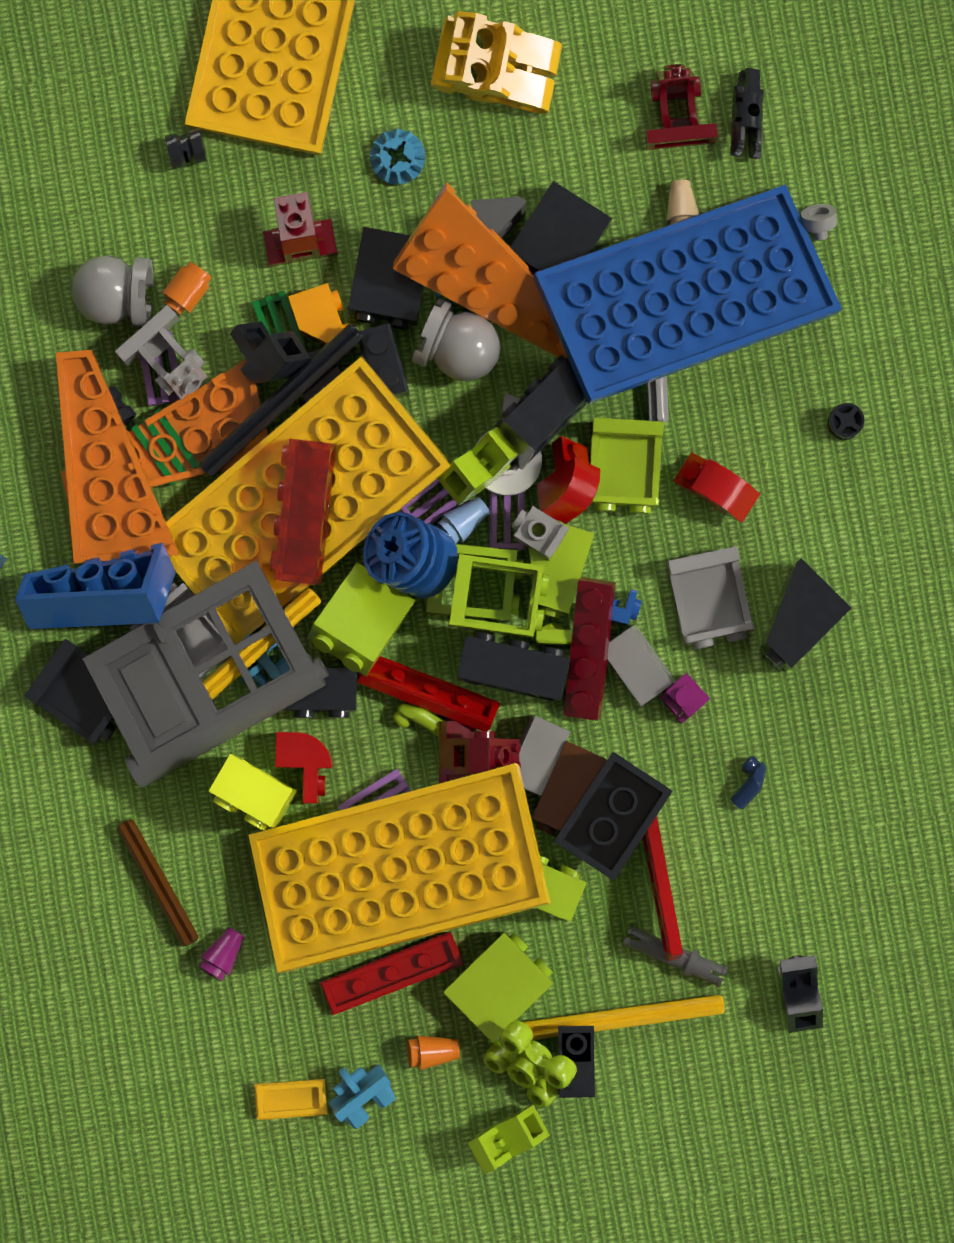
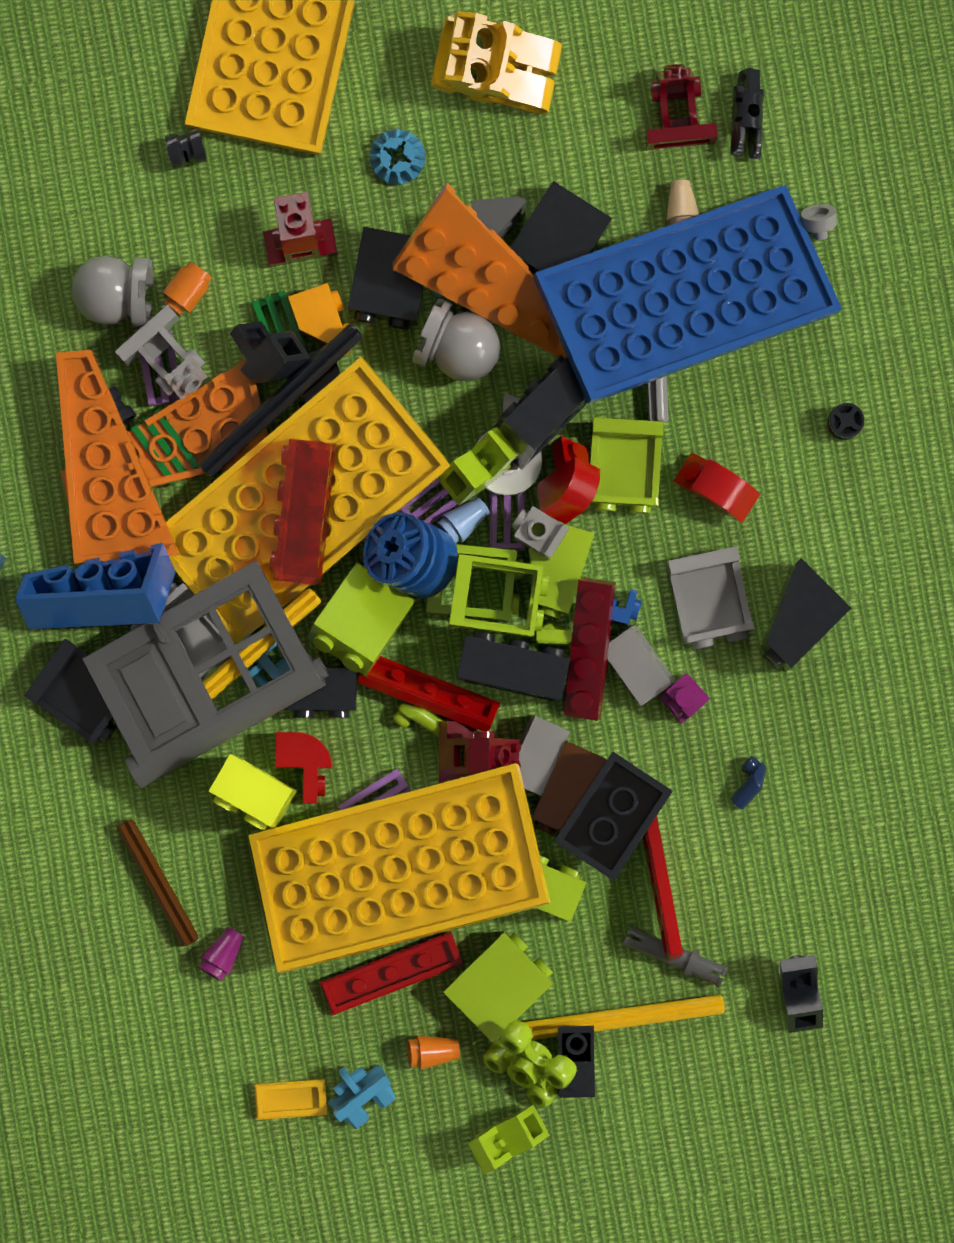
black brick [359,323,410,399] -> none

